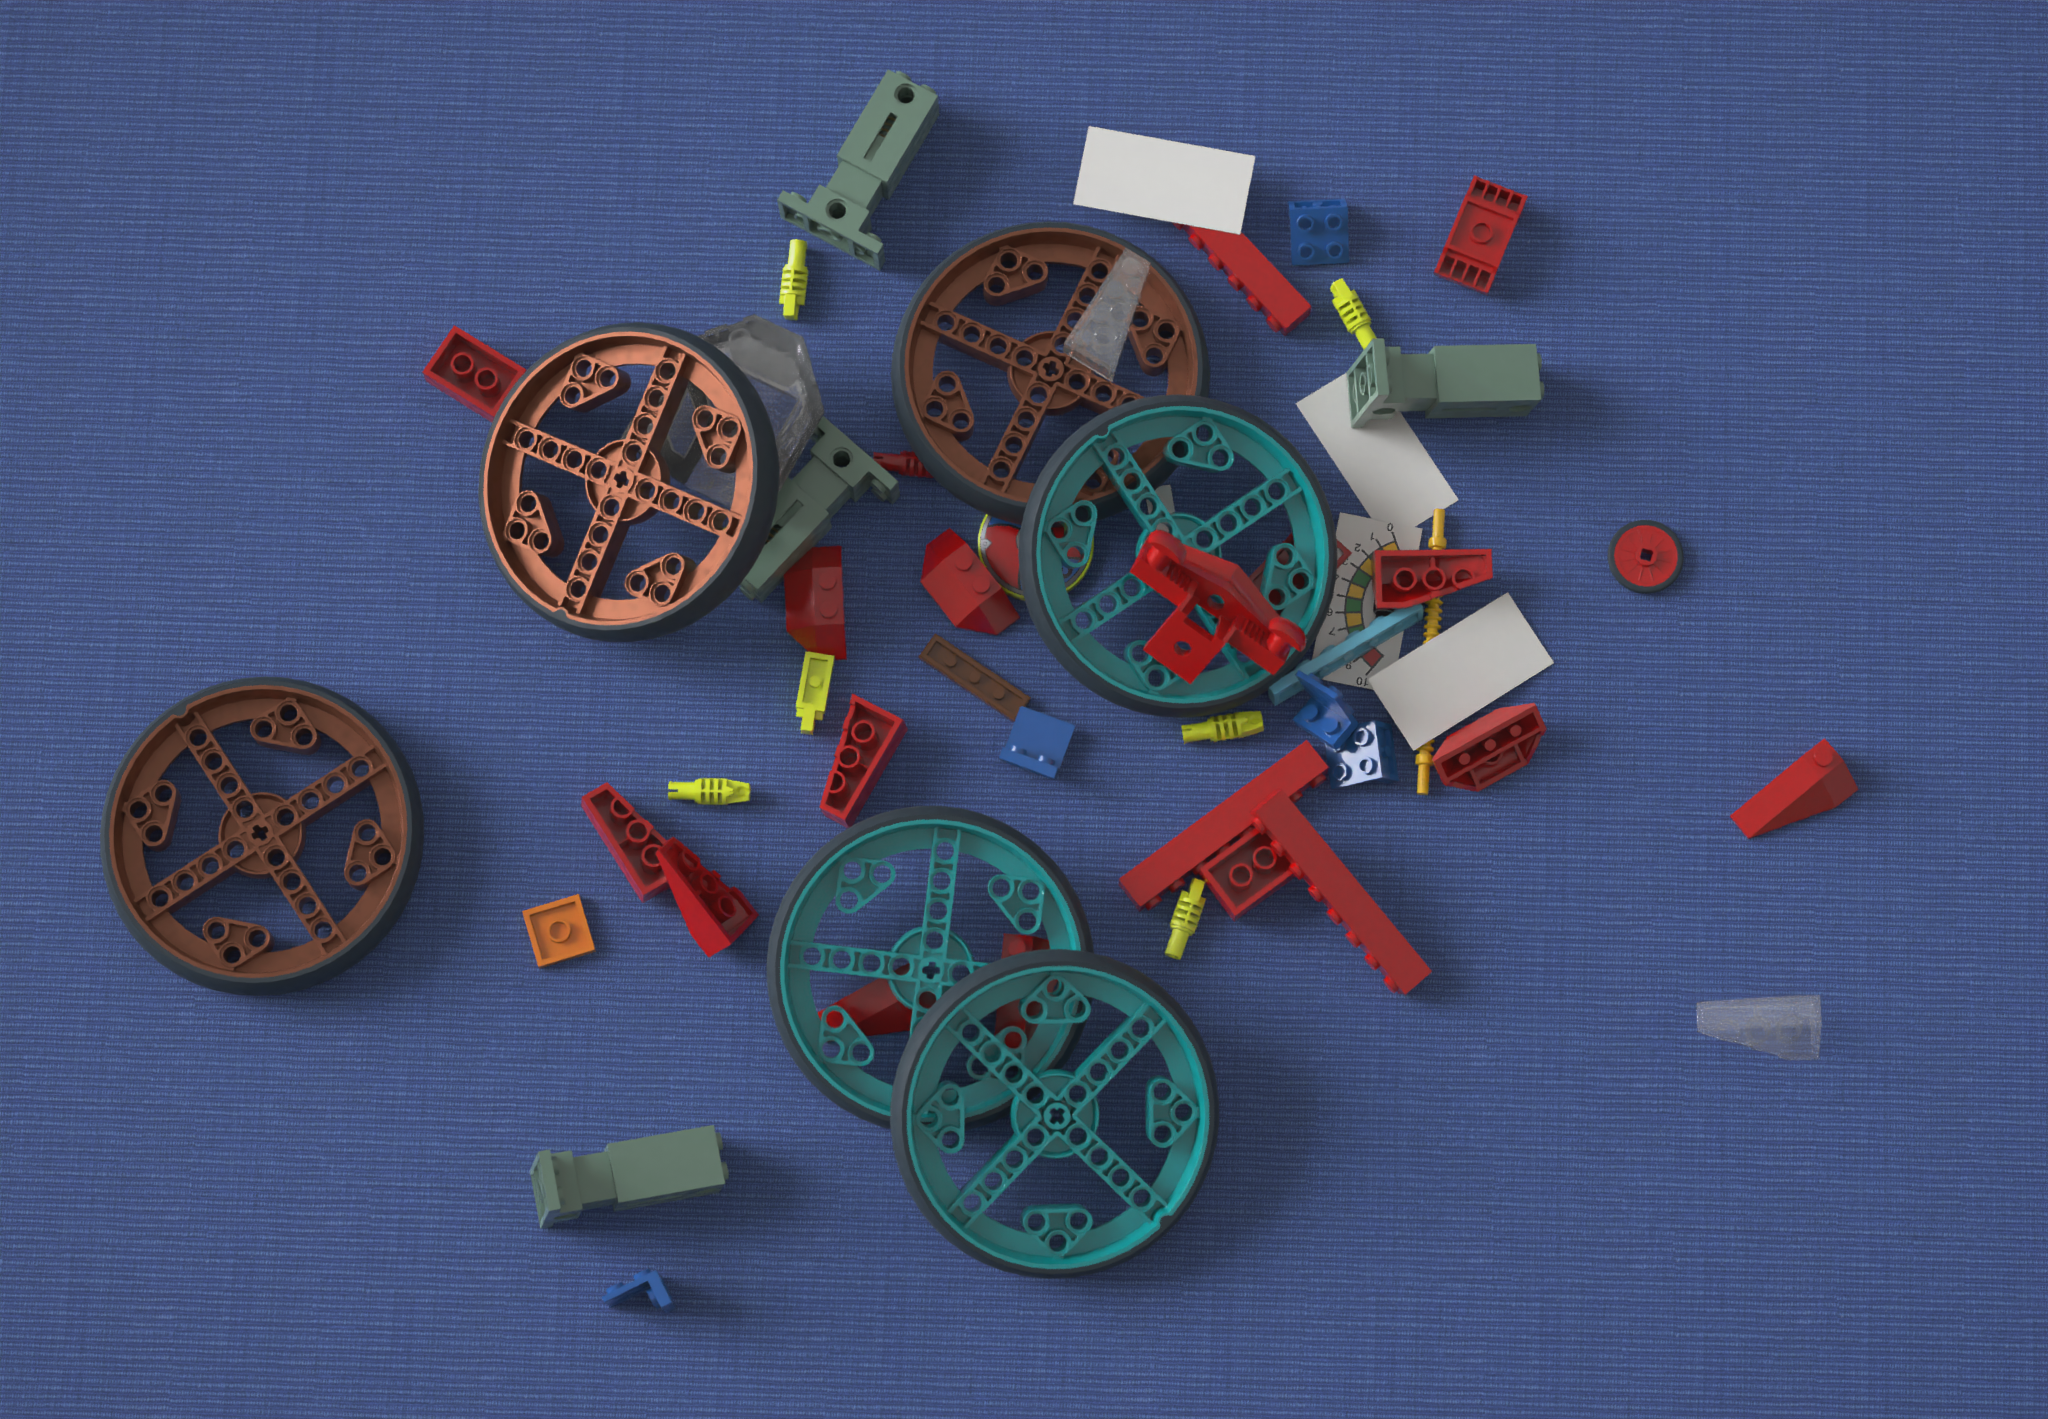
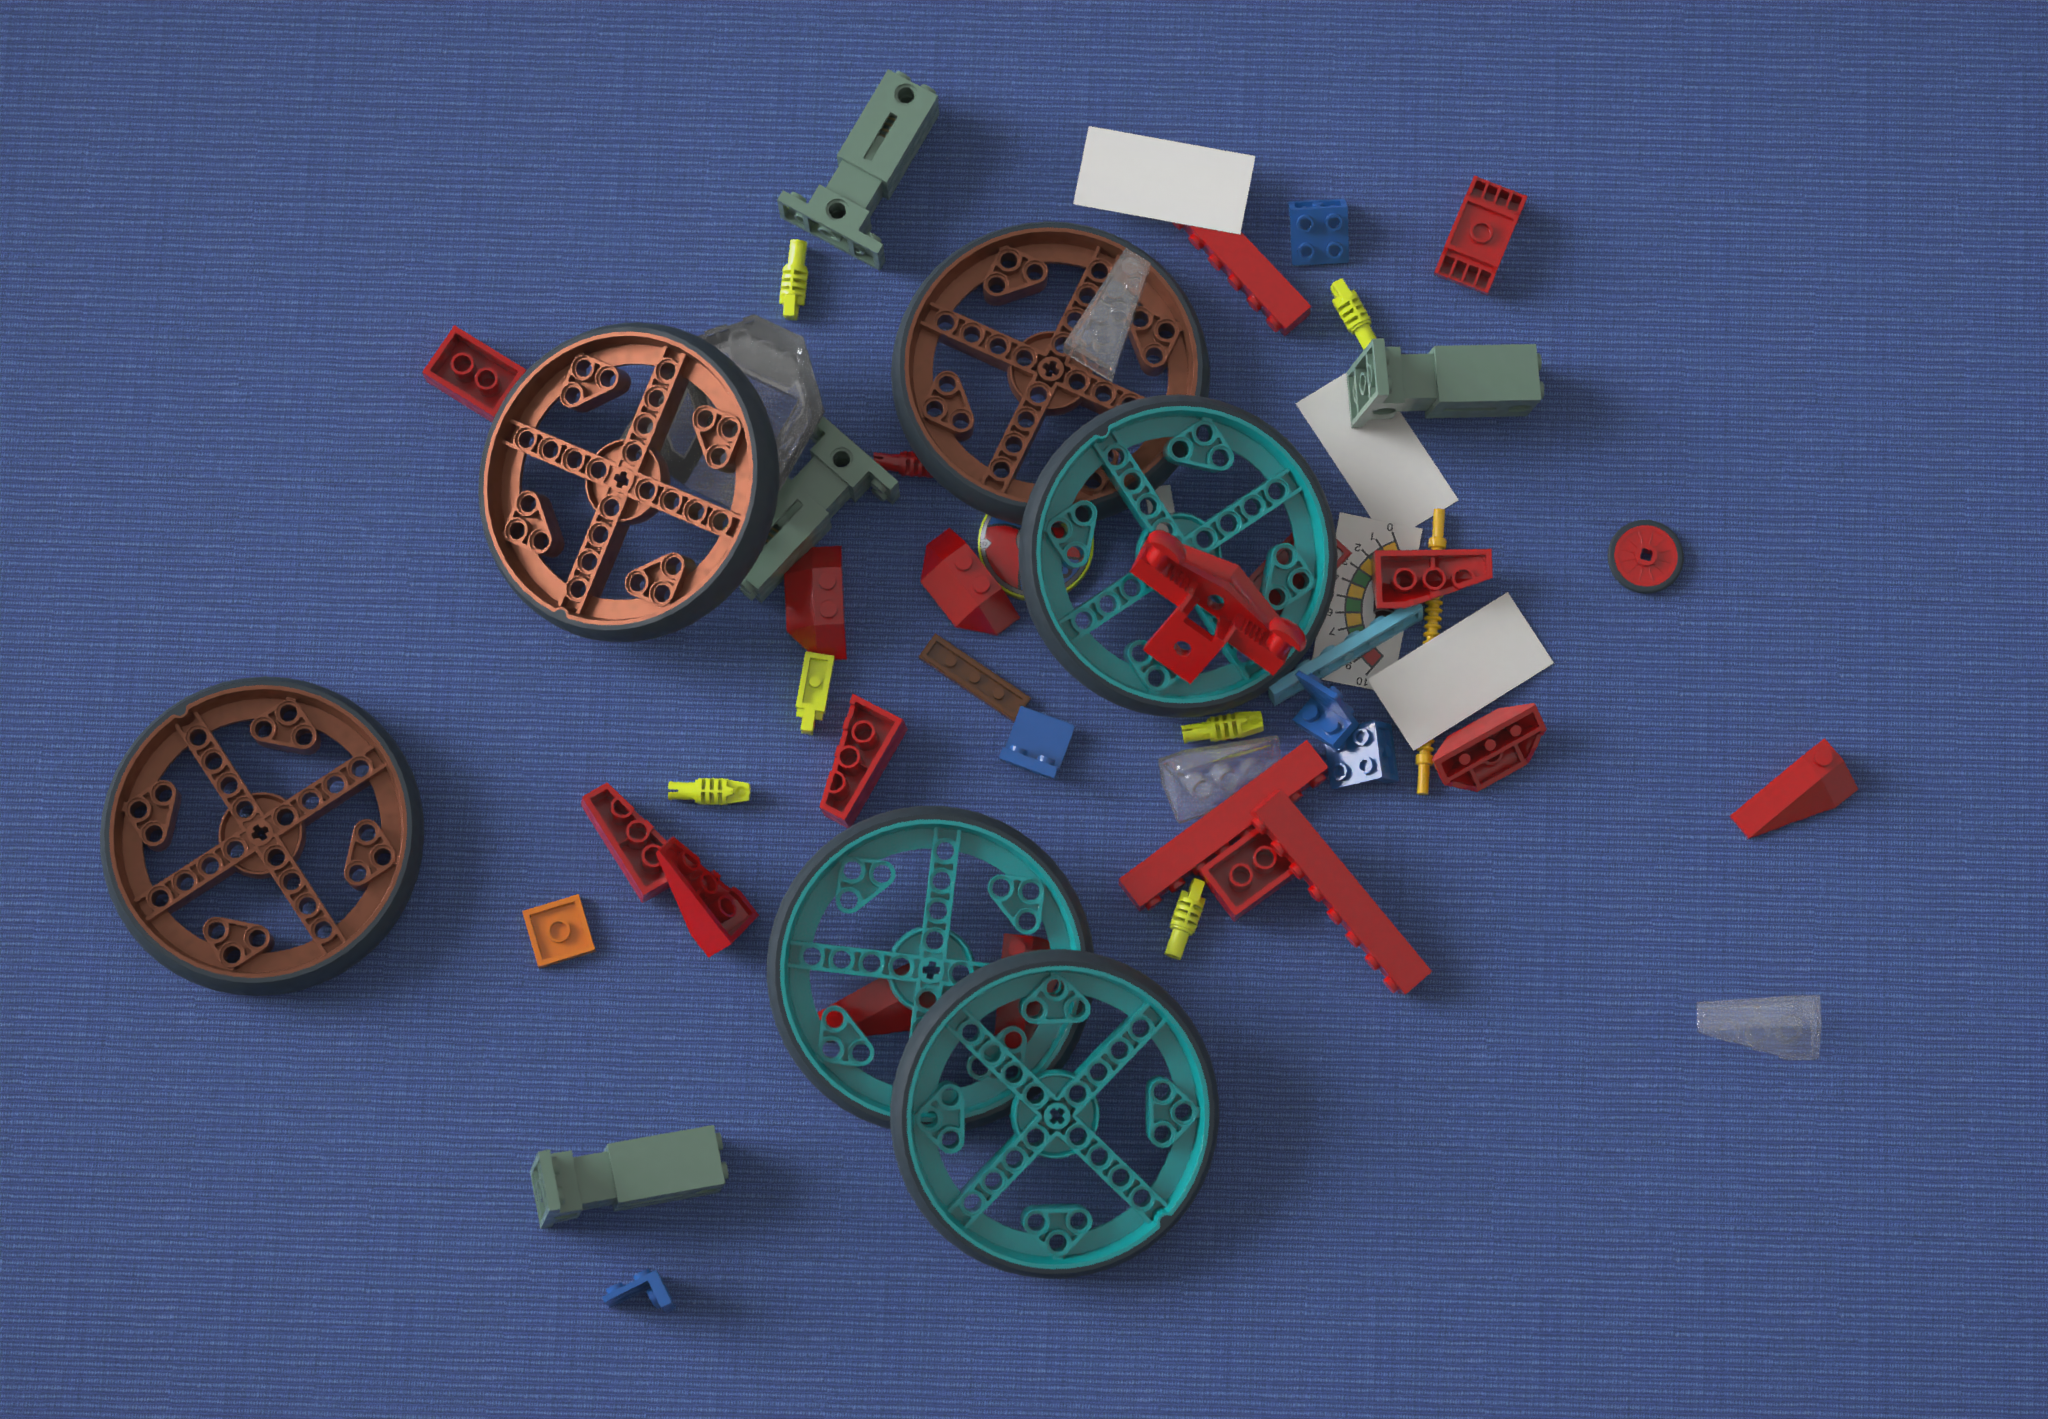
none -> clear wedge [1158,735,1281,824]

